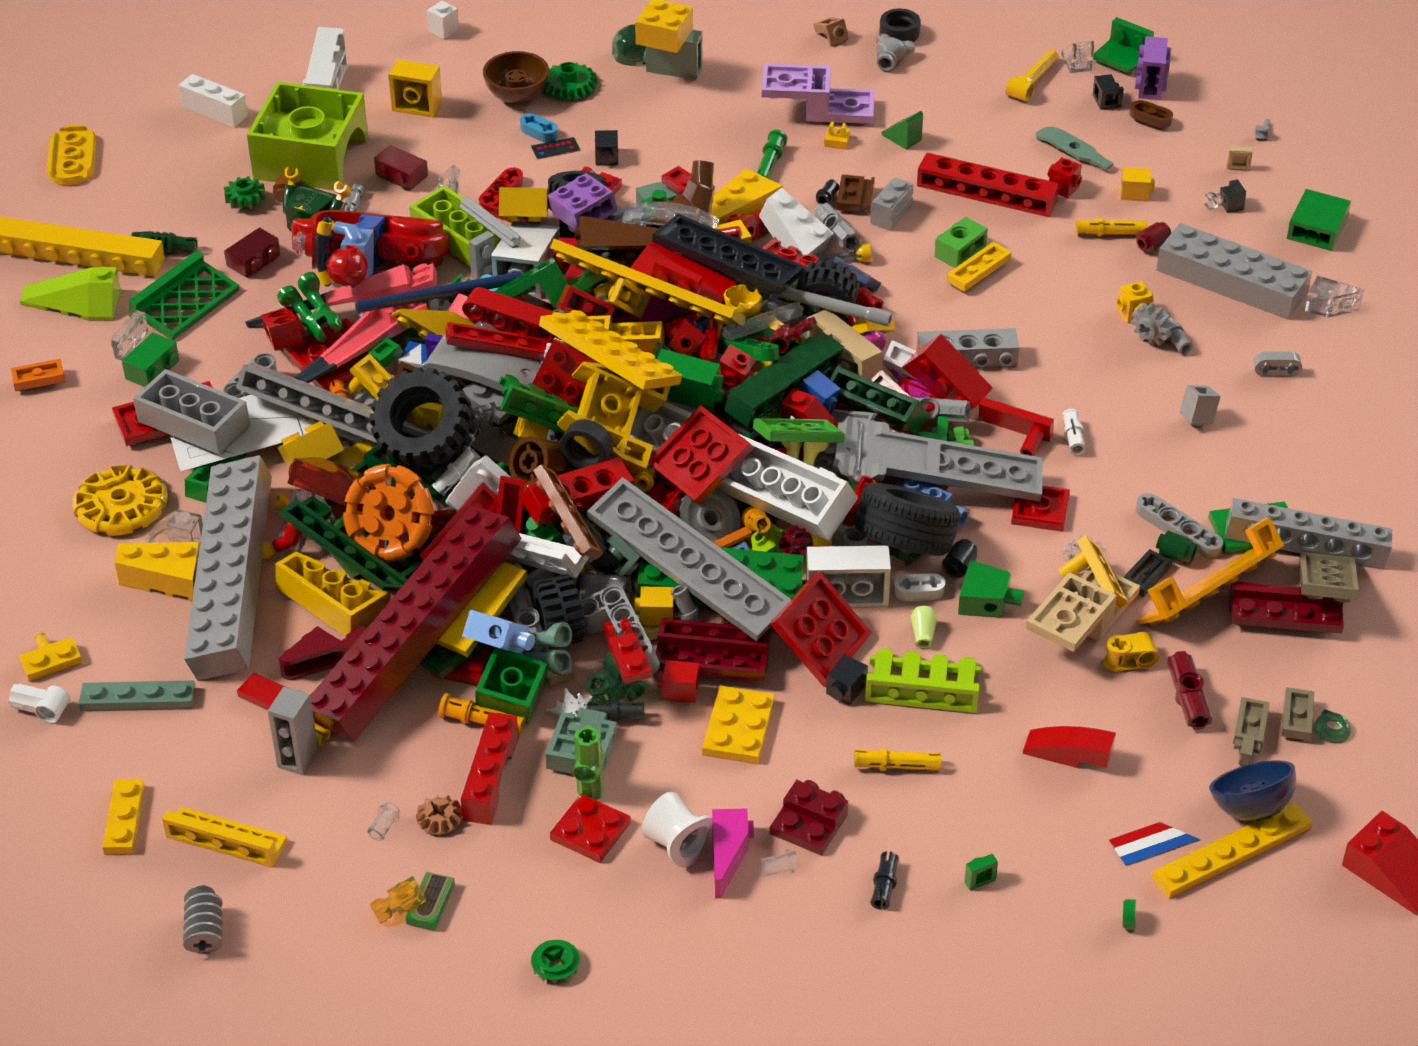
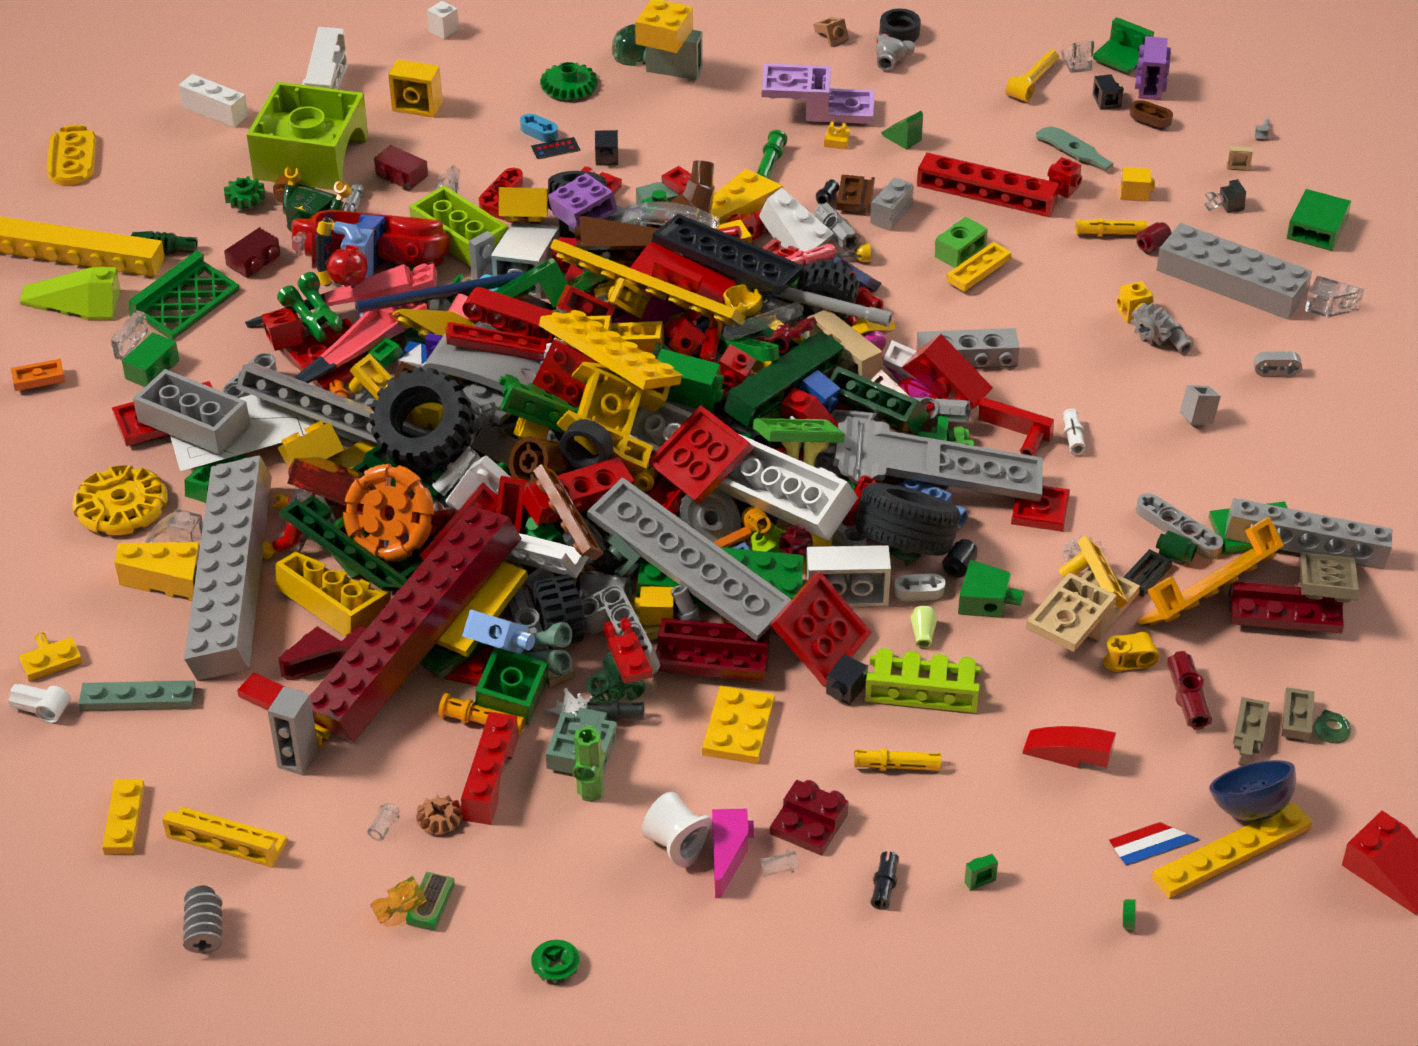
light grey axle [460,197,521,247] -> none
reddish brown piece [483,51,549,104] -> none
red plate [550,794,631,863] -> none
red brick [657,660,699,703] -> none
none -> coral pin [784,244,836,266]

